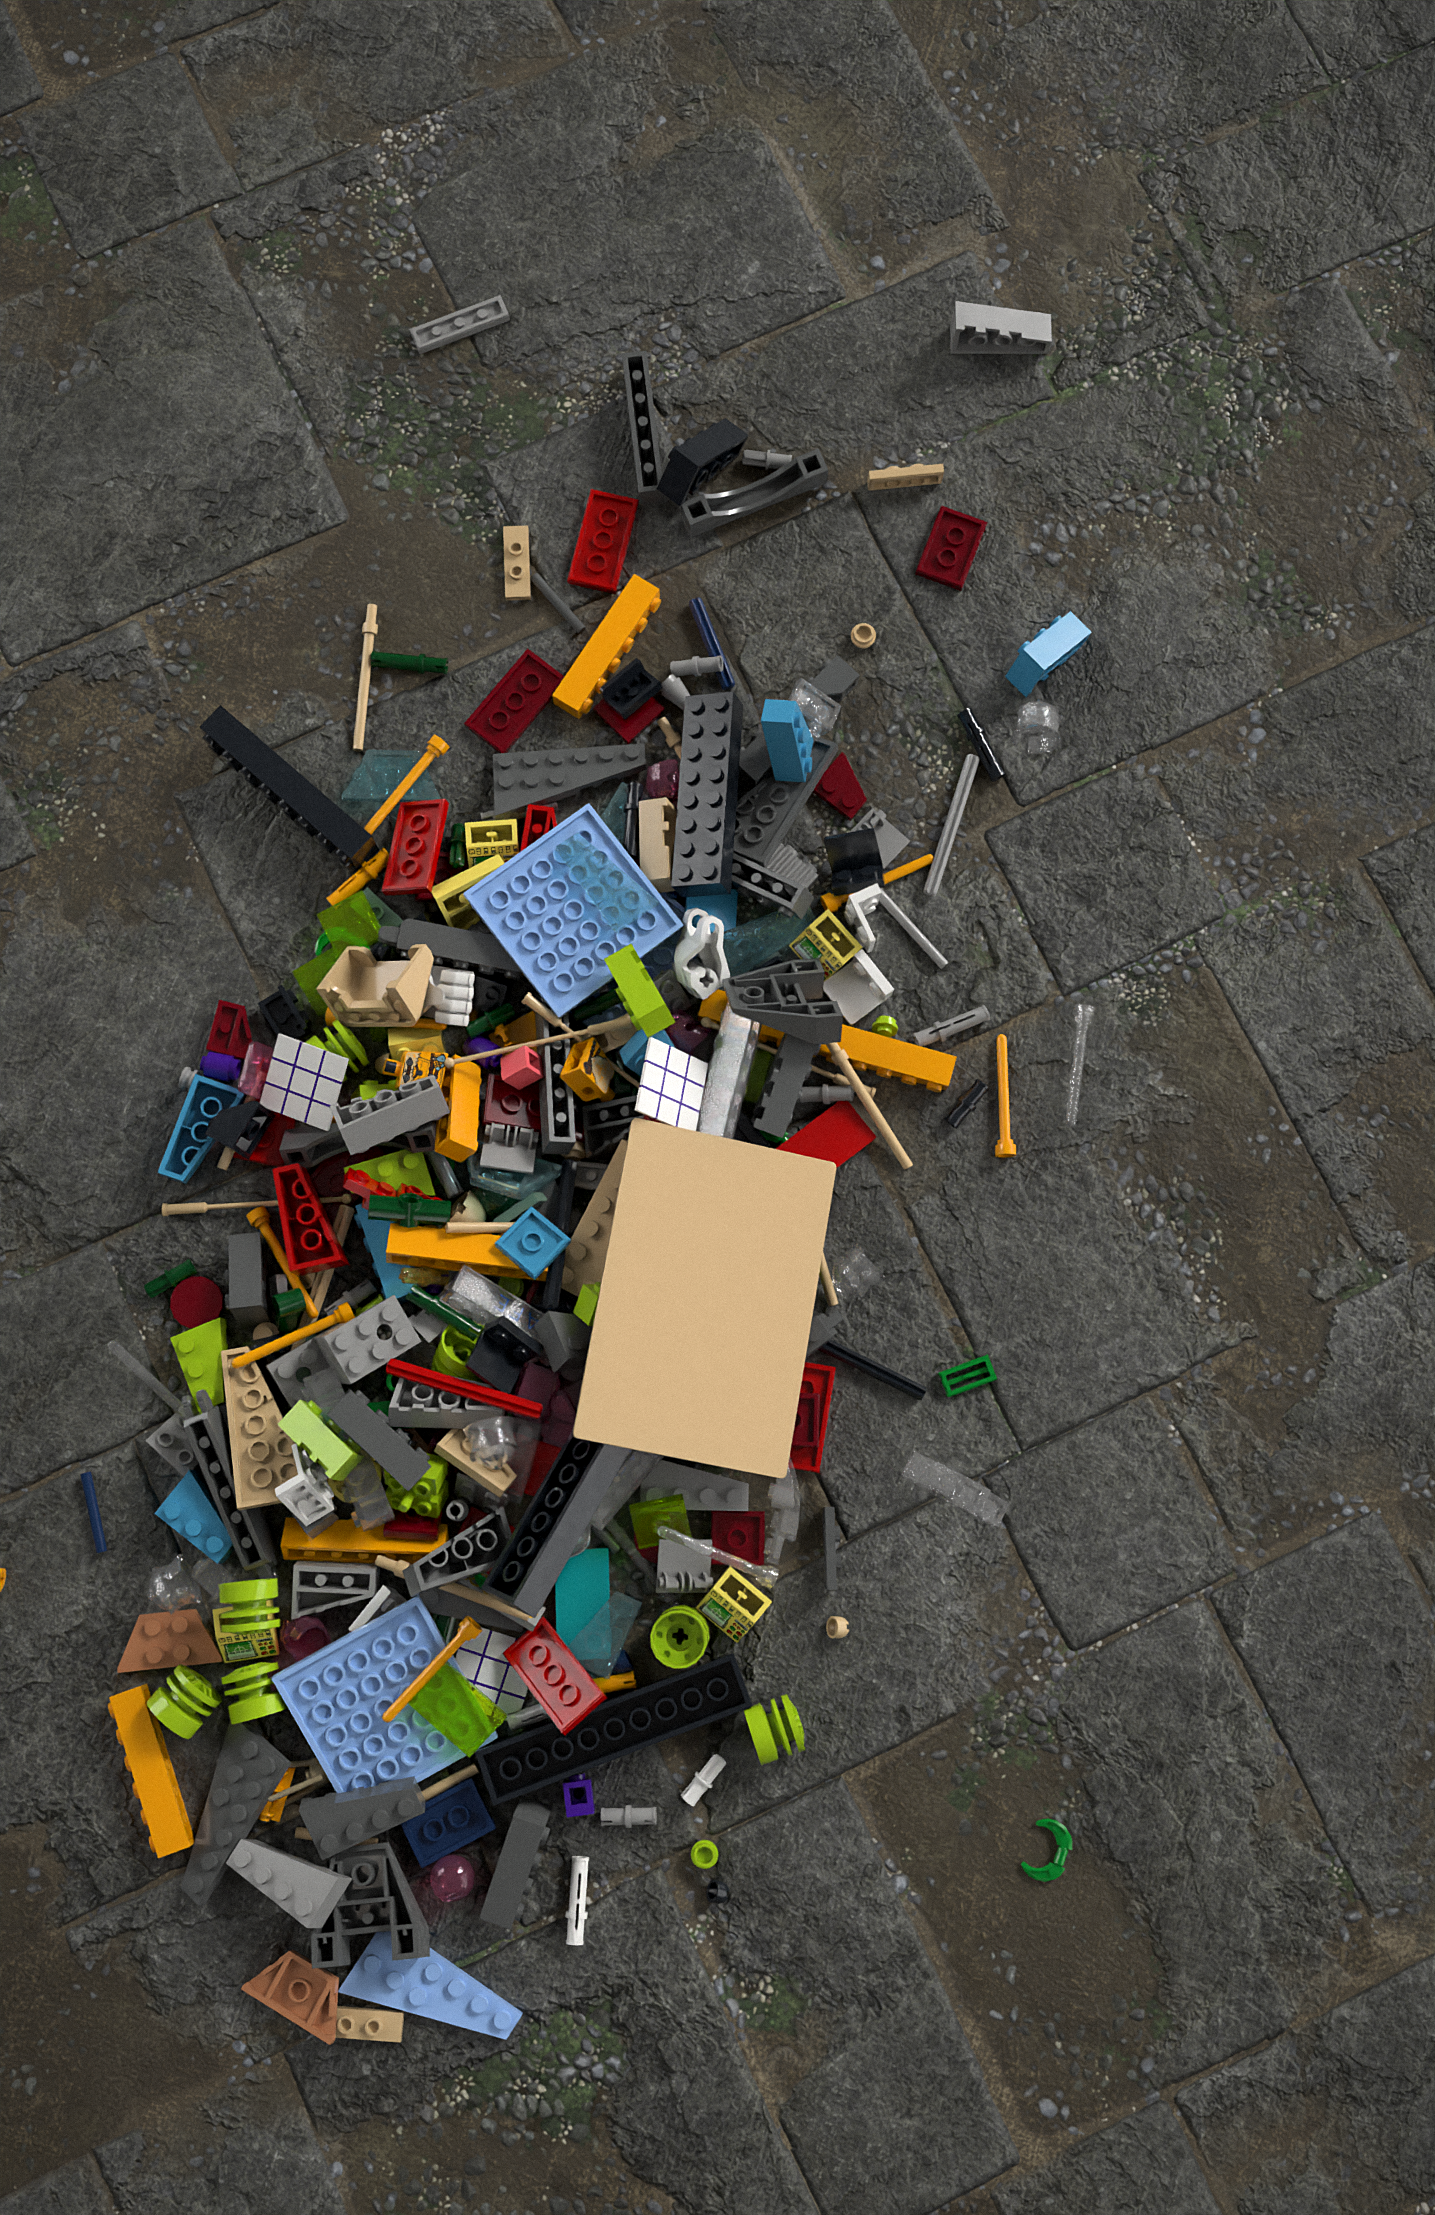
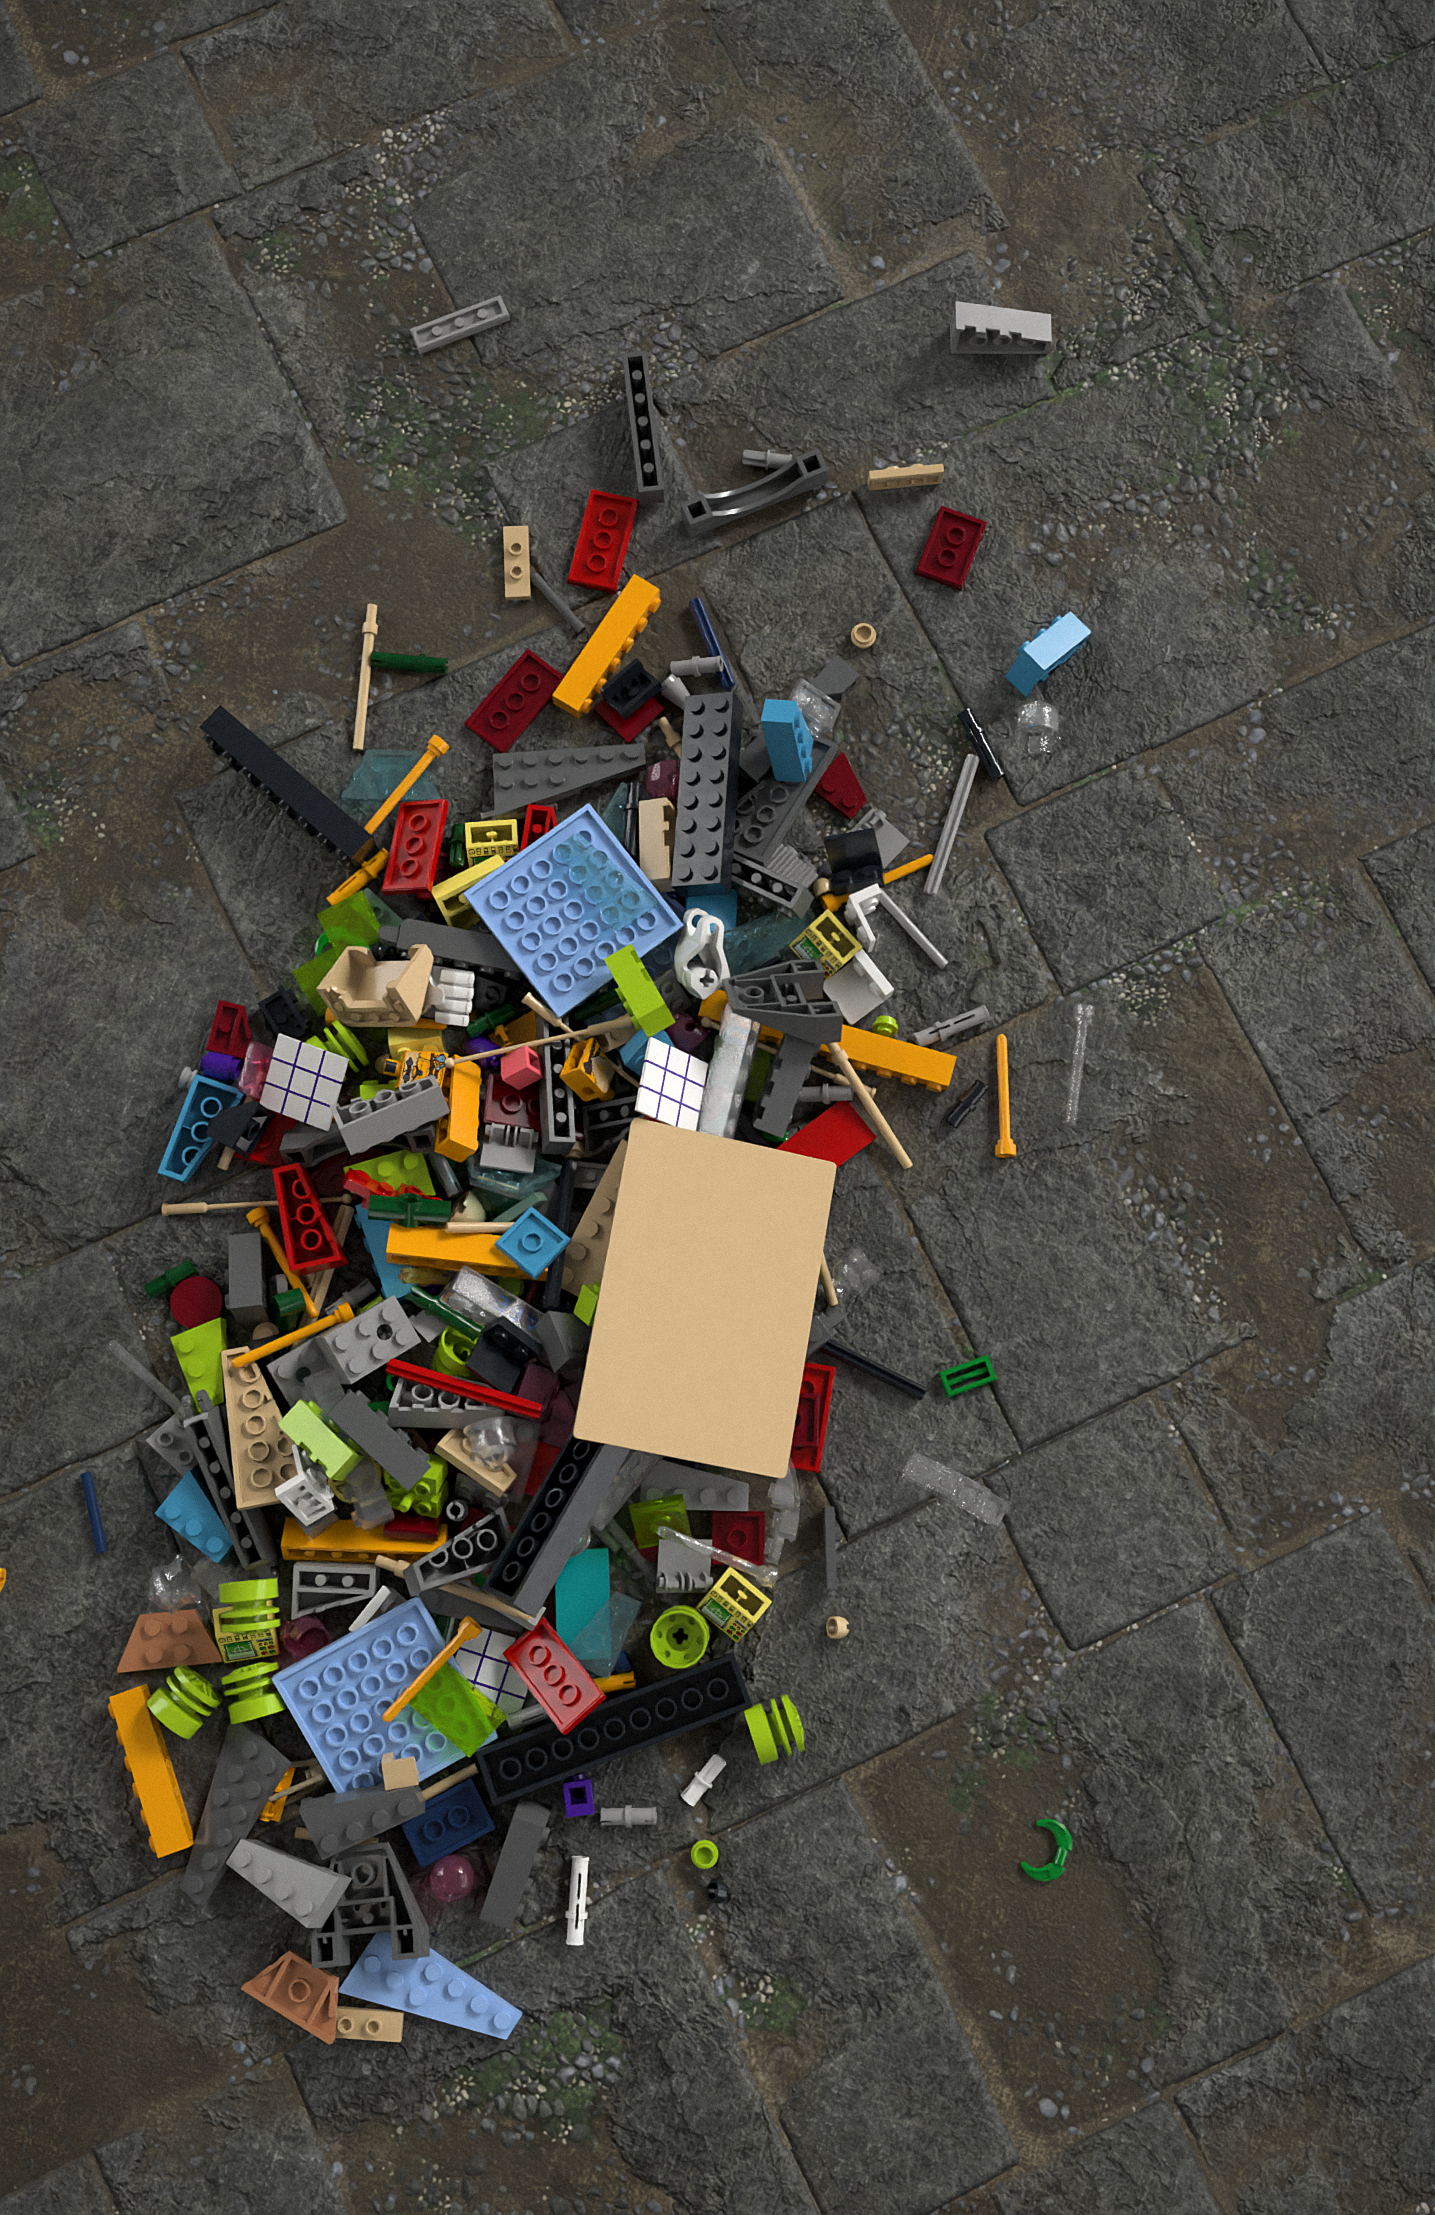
black wedge [656,418,749,506] -> none
none -> tan panel [381,1752,419,1791]
none -> tan hinge [813,878,833,899]

